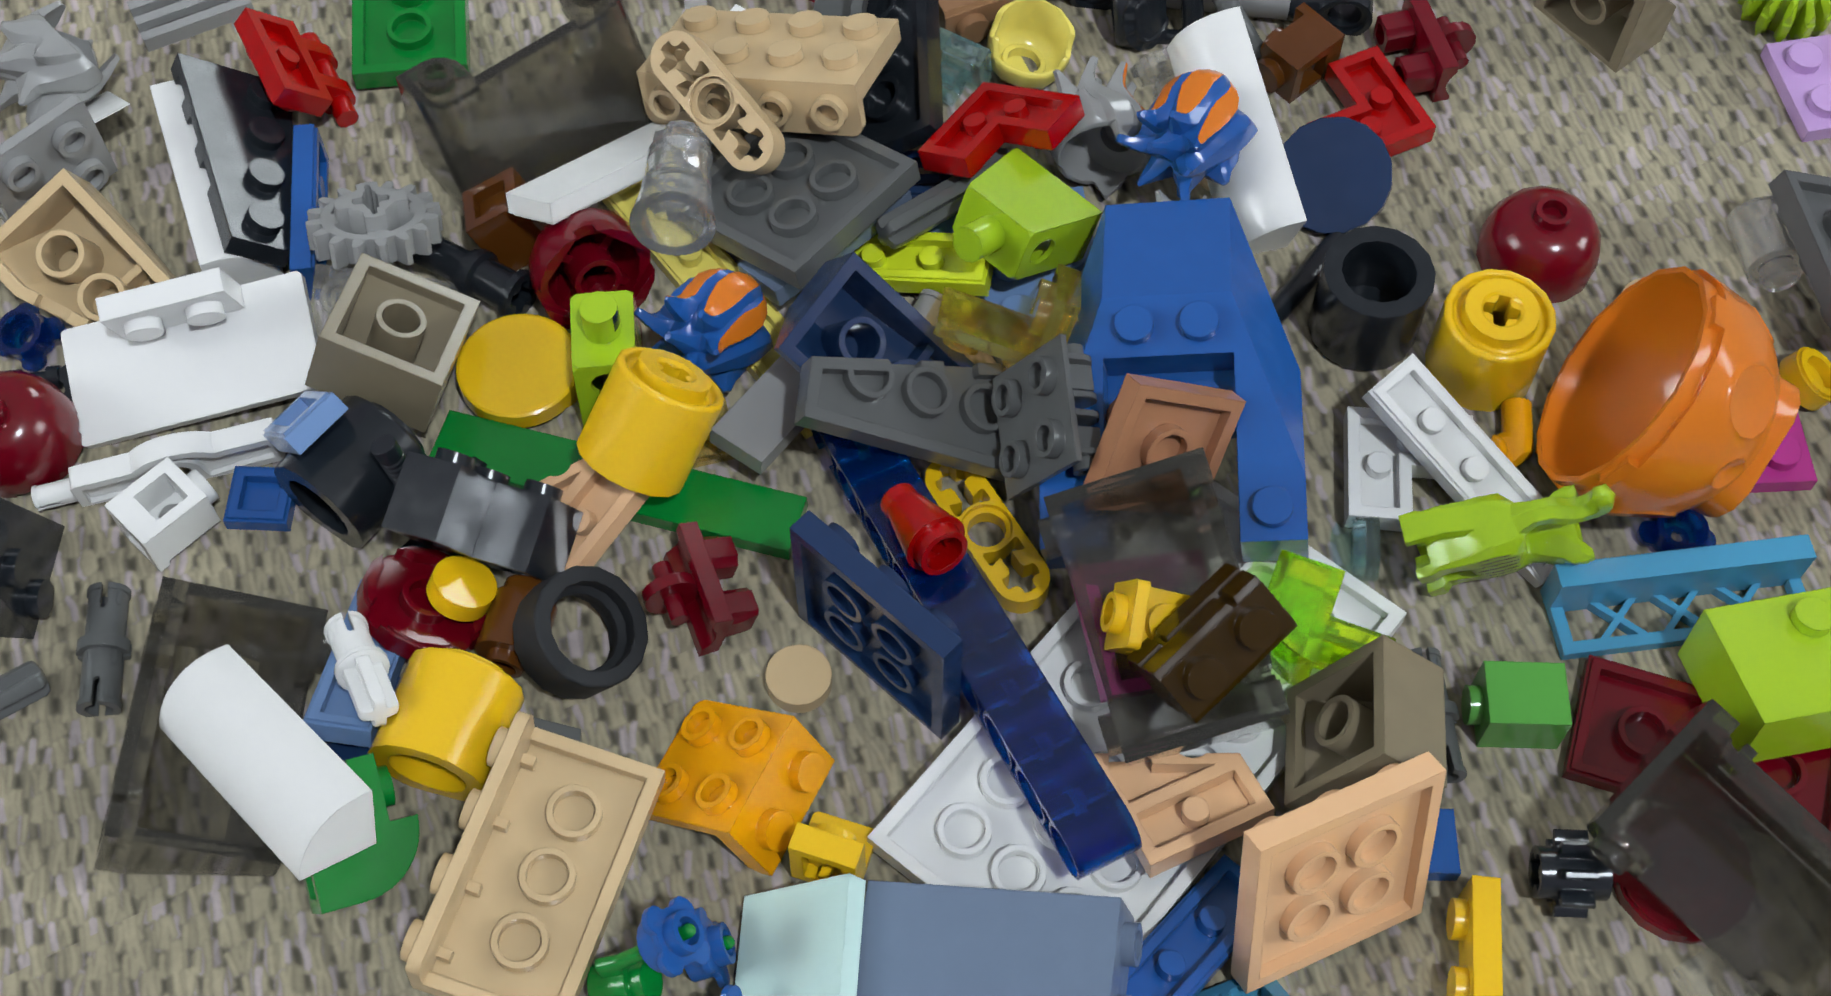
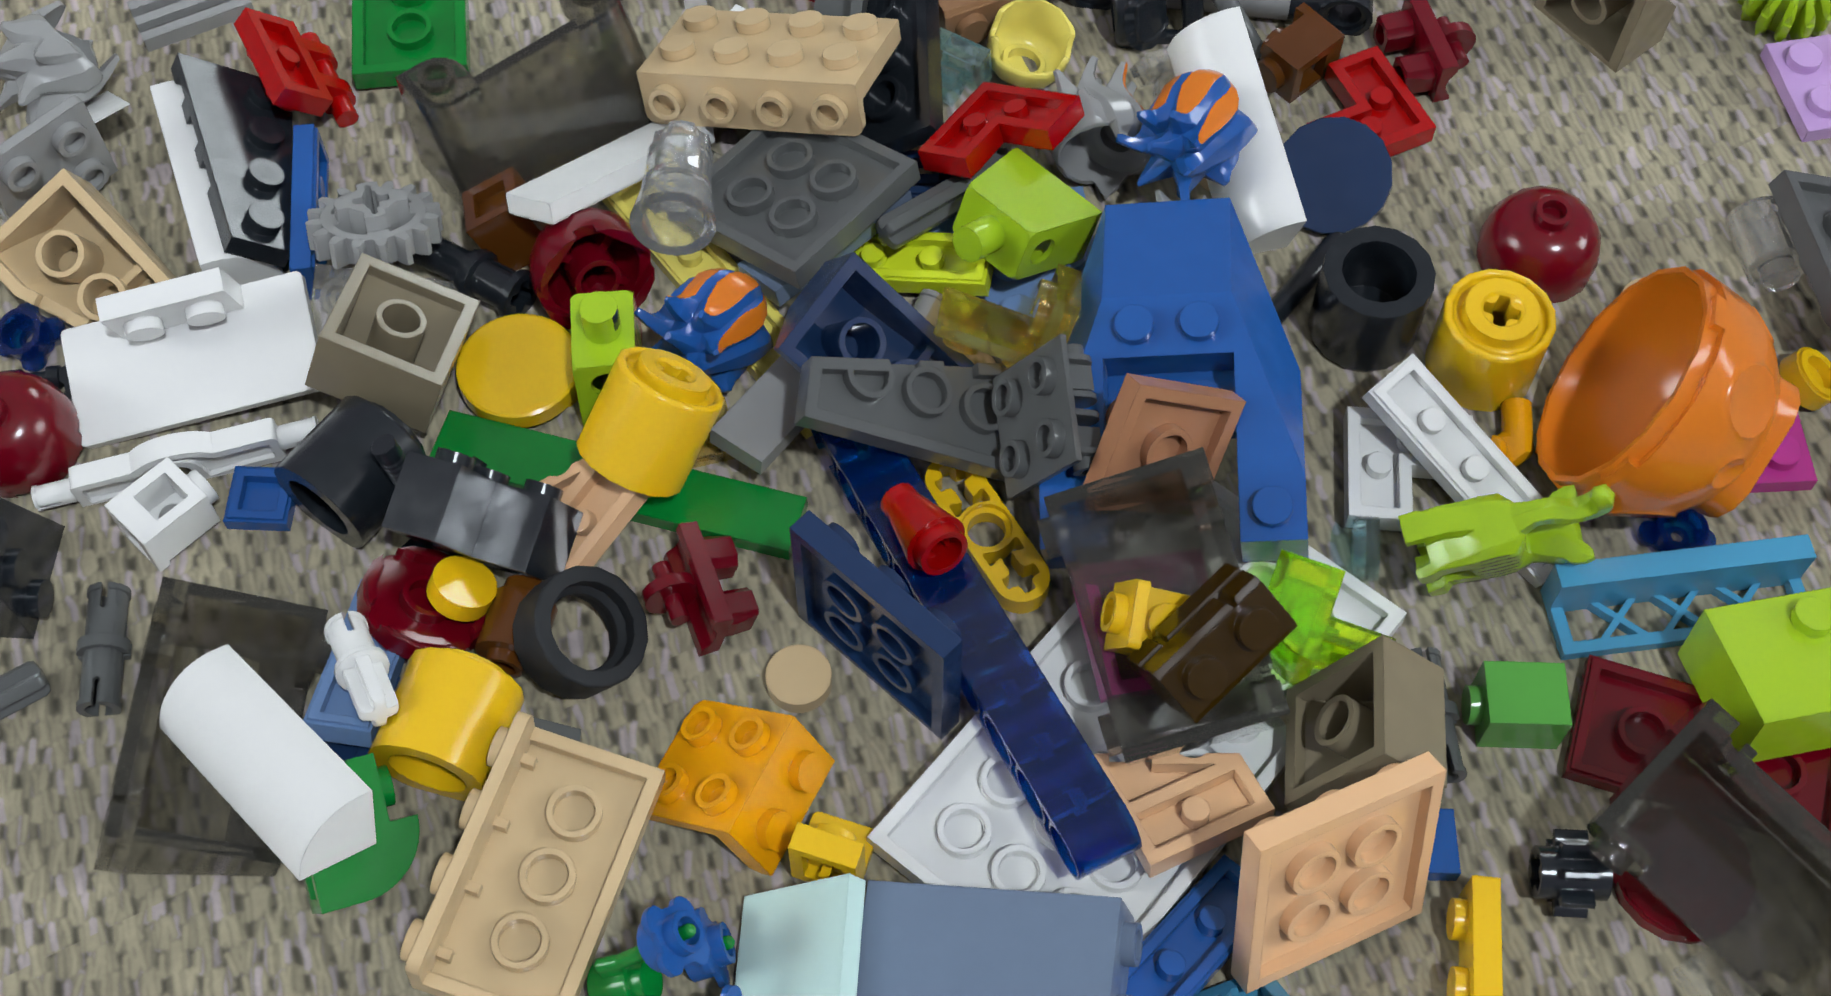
medium blue tile [263,391,349,455] -> none
tan beam [650,30,785,175] -> none

